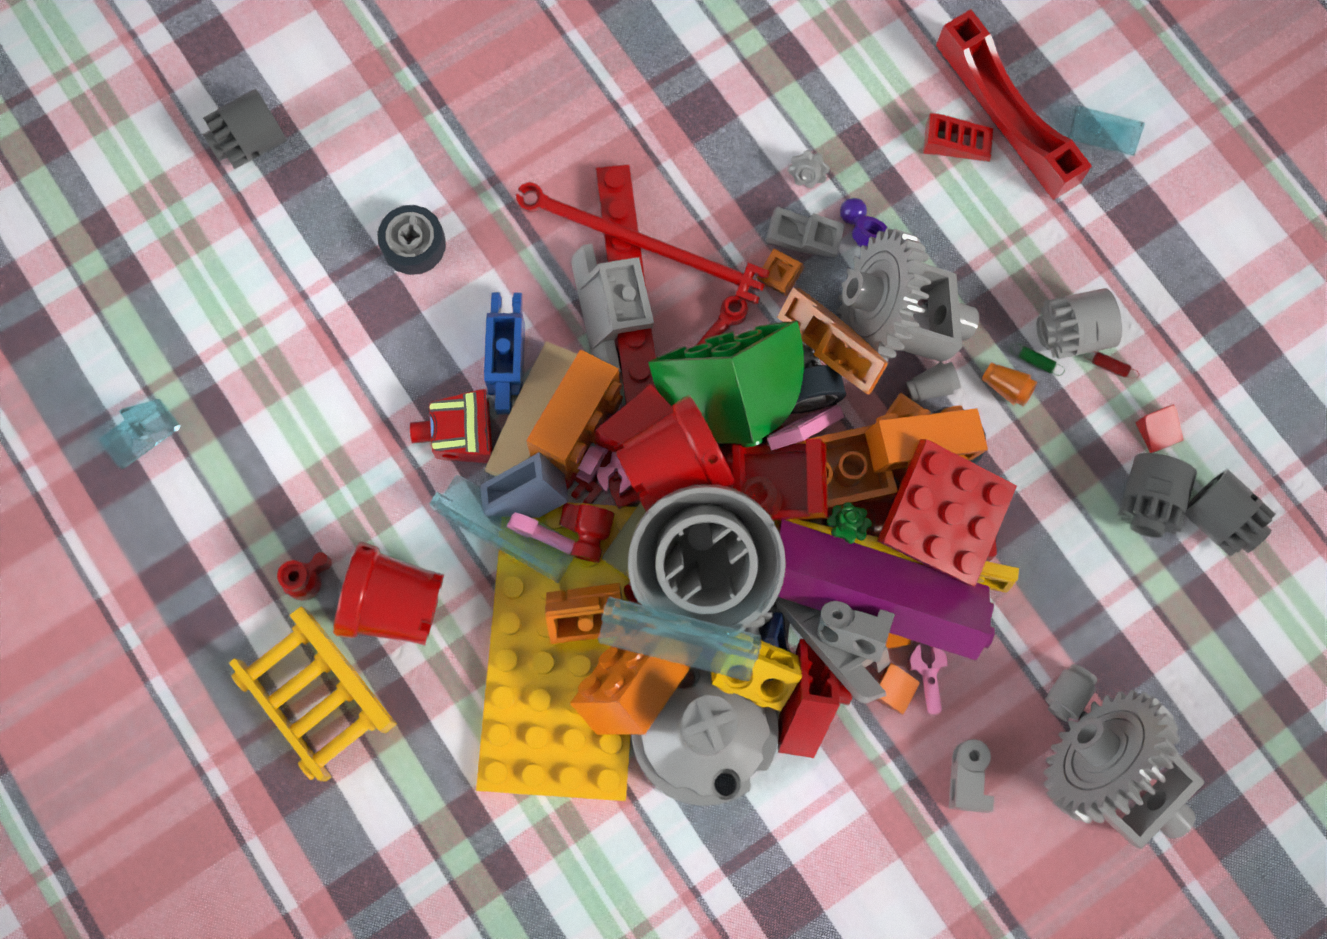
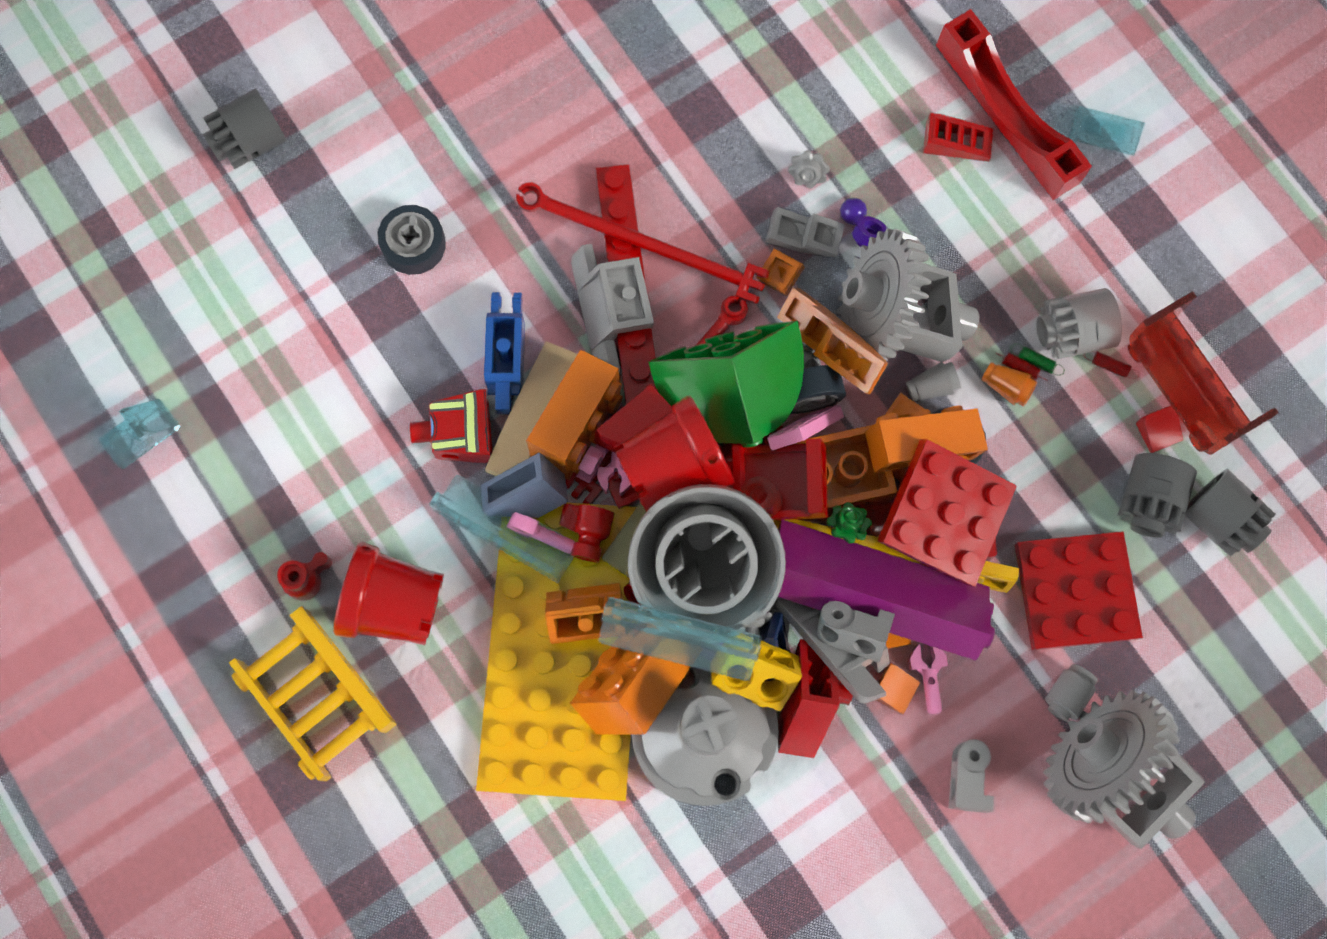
none -> red piece [995,352,1048,381]
none -> red plate [1014,531,1143,651]
none -> clear red windscreen [1127,291,1279,455]

